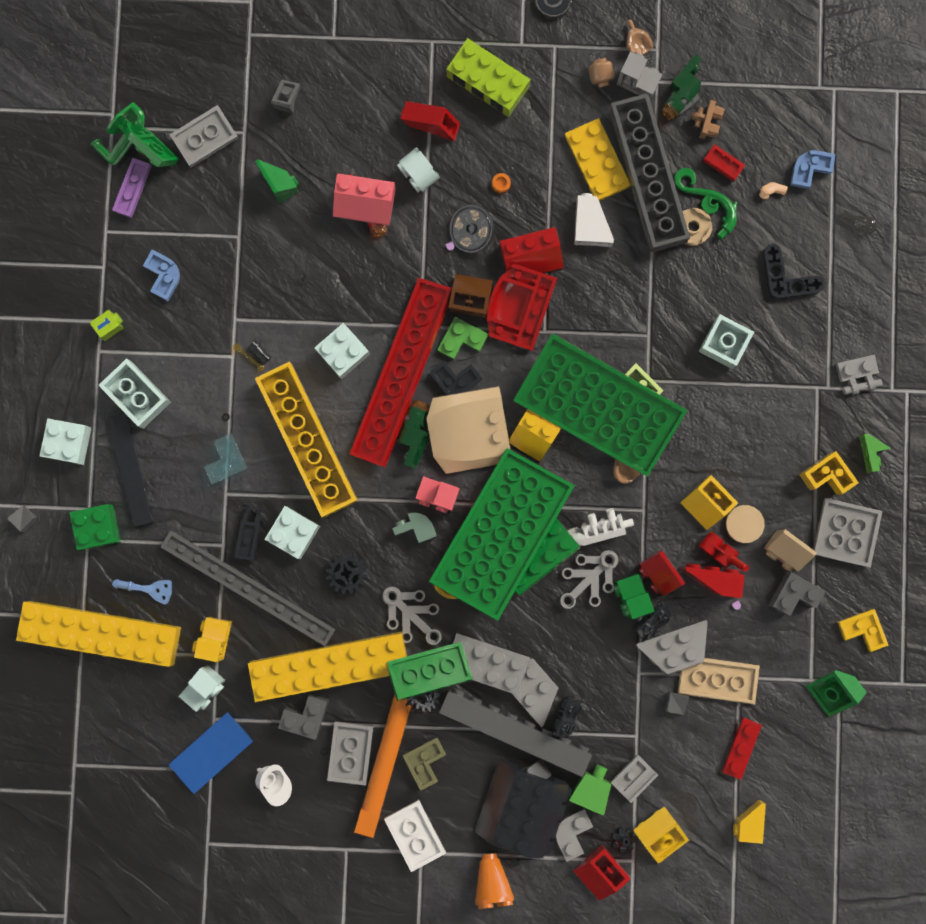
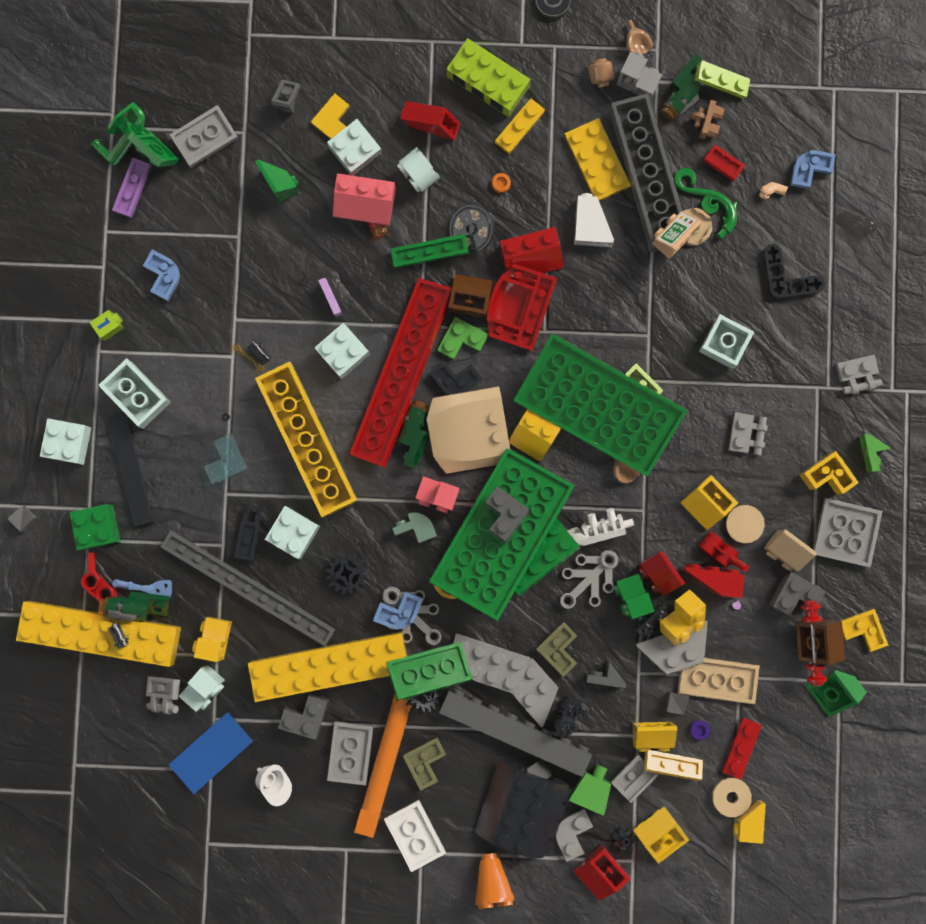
none -> red beam [81,552,118,603]
none -> dark green plate [98,592,170,622]
none -> black pin [107,623,129,649]
none -> light grey plate [146,676,180,715]
none -> yellow tile [311,94,350,139]
none -> lavender tile [318,278,342,318]
none -> light aqua brick [327,119,381,176]
none -> medium blue plate [373,592,424,629]
none -> green plate [391,234,469,268]
none -> dark grey brick [486,486,529,545]
none -> yellow plate [495,98,545,154]
none -> olive plate [536,622,577,677]
none -> dark grey slope [585,661,626,688]
none -> yellow slope [633,722,677,752]
none -> plate [644,750,703,781]
none -> slope [653,211,701,259]
none -> yellow brick [660,590,706,646]
none -> dark purple tile [689,720,710,740]
none -> lime plate [695,60,750,99]
none -> tan tile [712,777,752,817]
none -> light grey plate [728,412,768,456]
none -> reddish brown brick [796,600,845,686]

